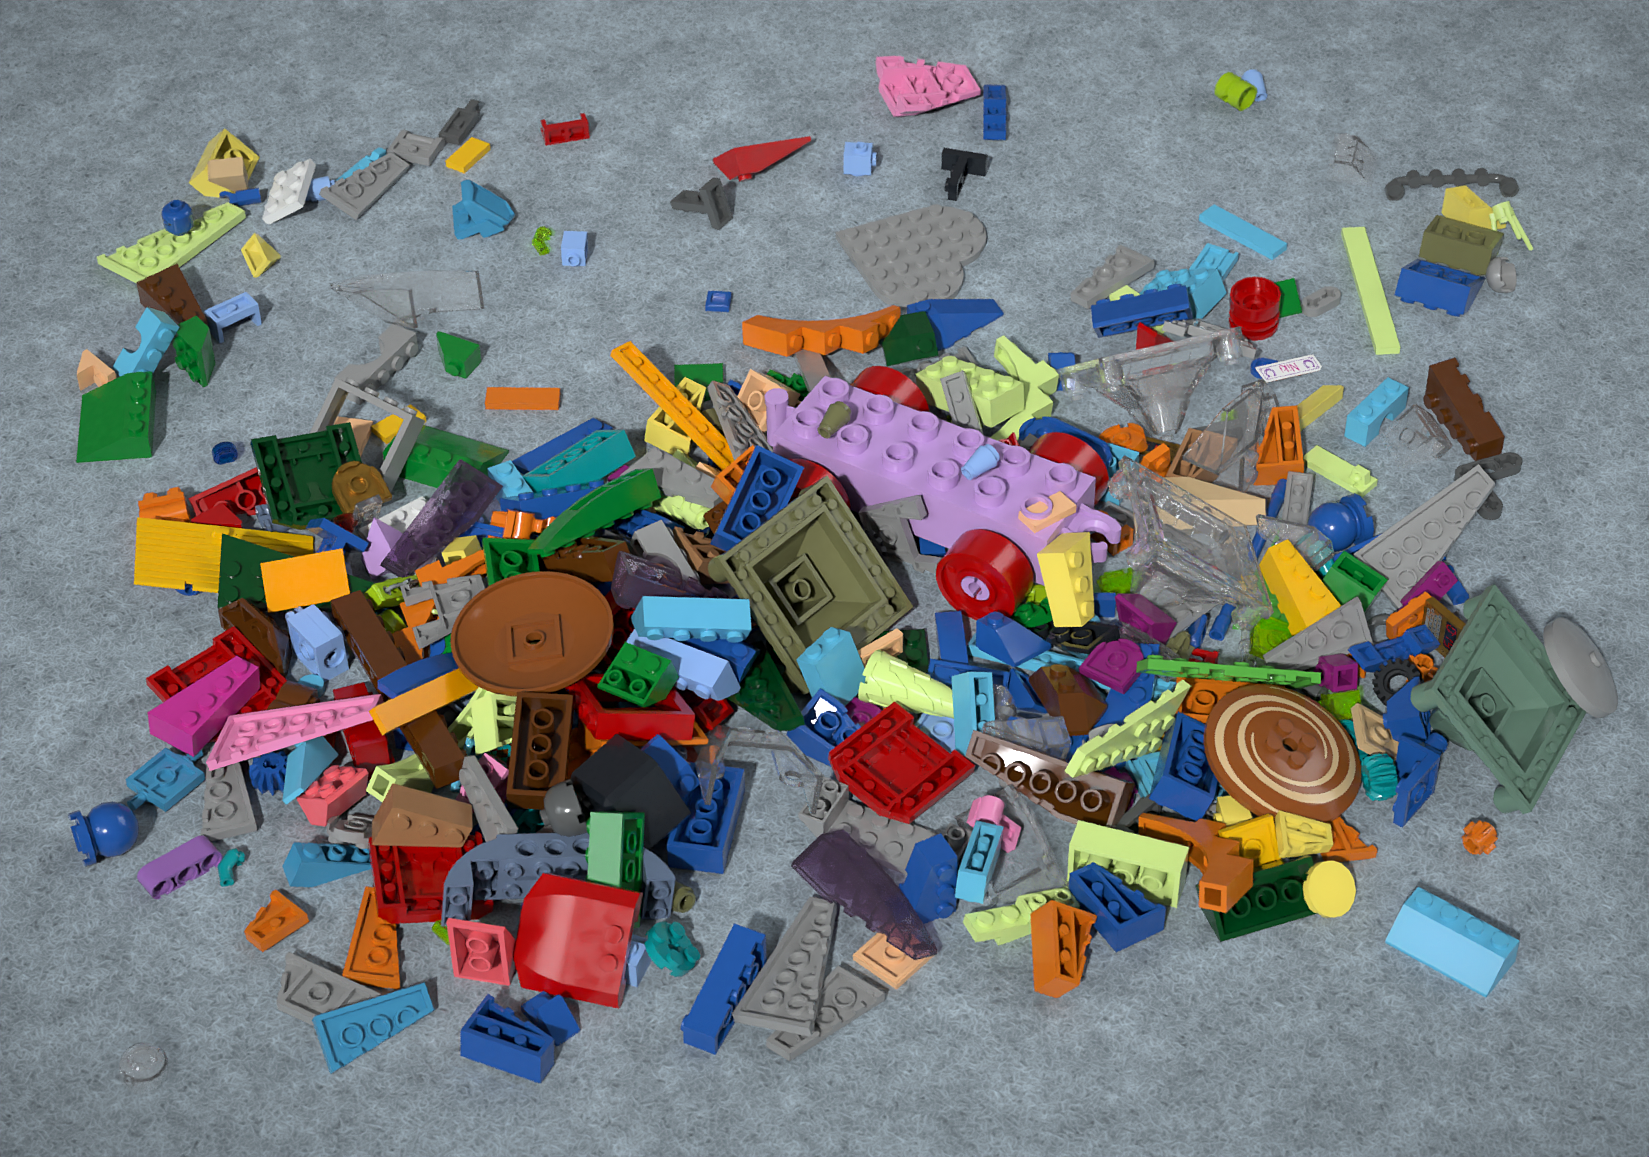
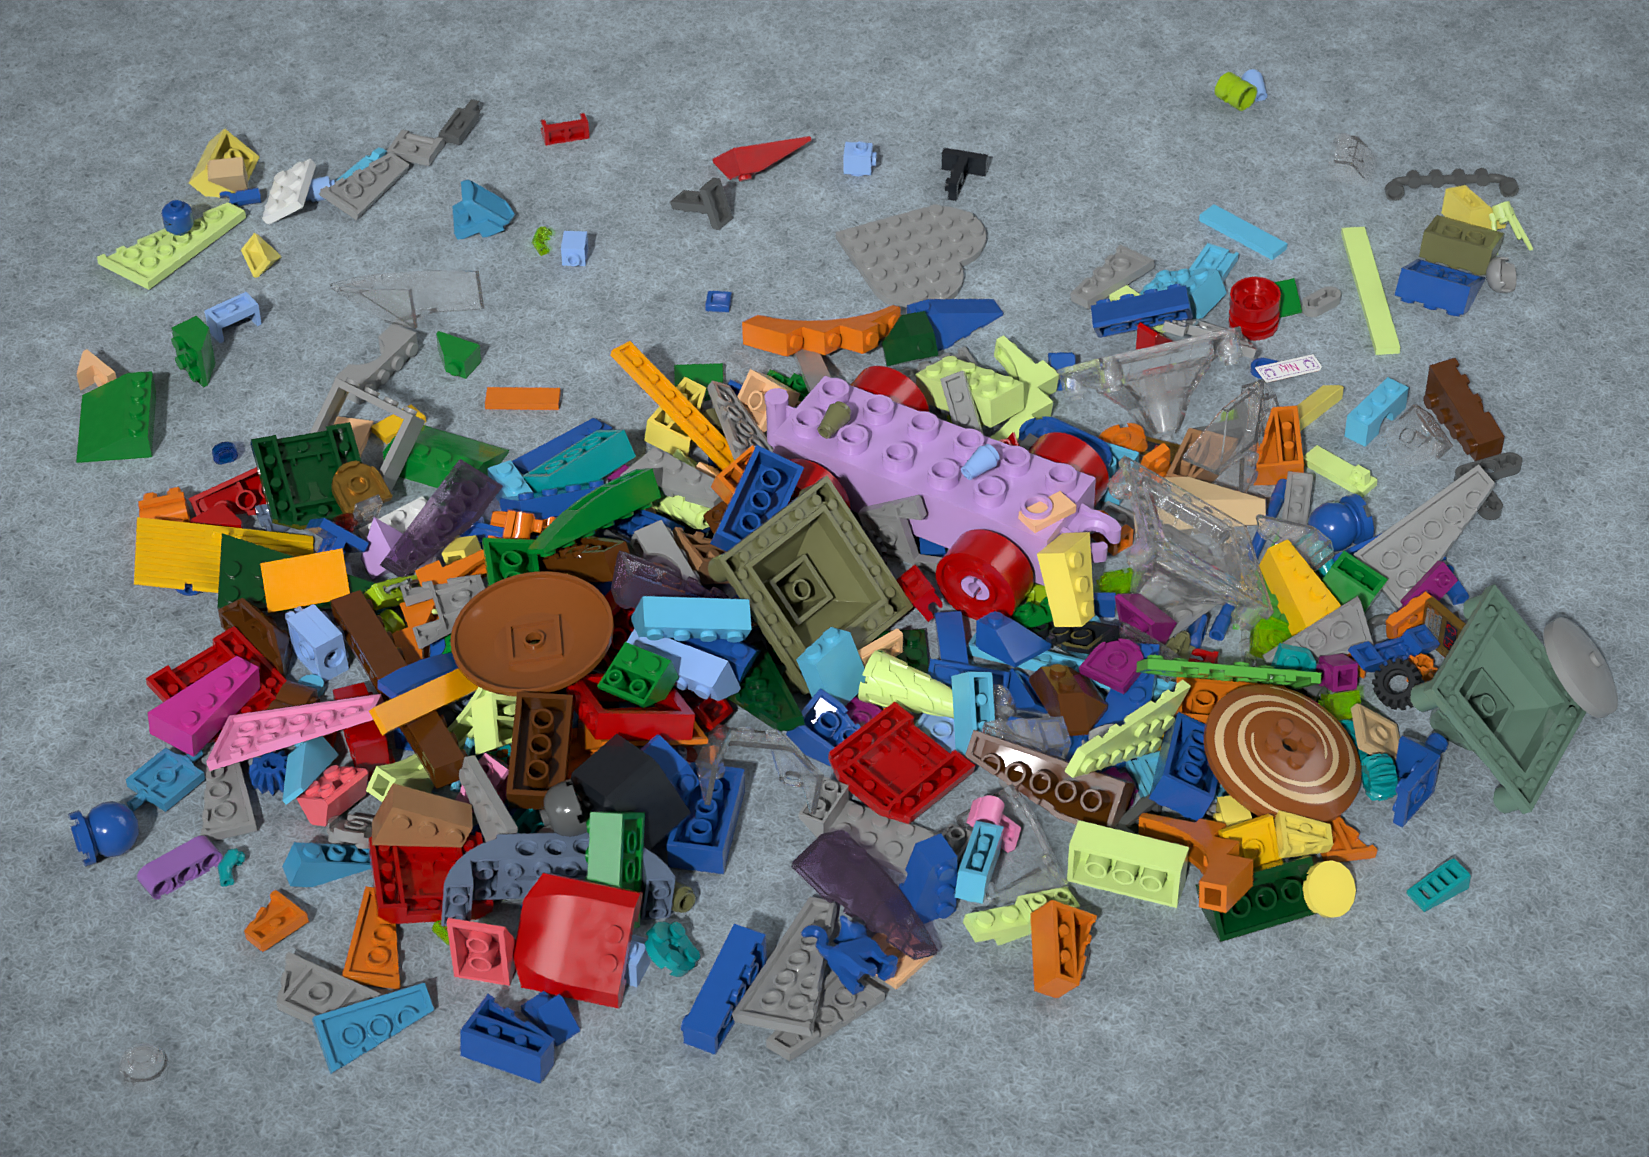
medium azure arch [112,307,179,376] -> none
reddish brown wedge [136,264,208,326] -> none
yellow tile [445,137,491,174] -> none
bright pink wedge [875,56,981,117] -> none
blue slope [983,85,1006,140] -> none
blue wedge [1069,862,1166,953] -> none
blue slope [1383,677,1432,743] -> none
medium azure slope [1385,887,1520,998] -> none
orange gear [1462,820,1498,855] -> none
none -> blue animal [801,915,898,995]
none -> red hinge [896,565,943,622]
none -> teal bracket [1271,643,1317,672]
none -> teal slope [1406,858,1471,912]

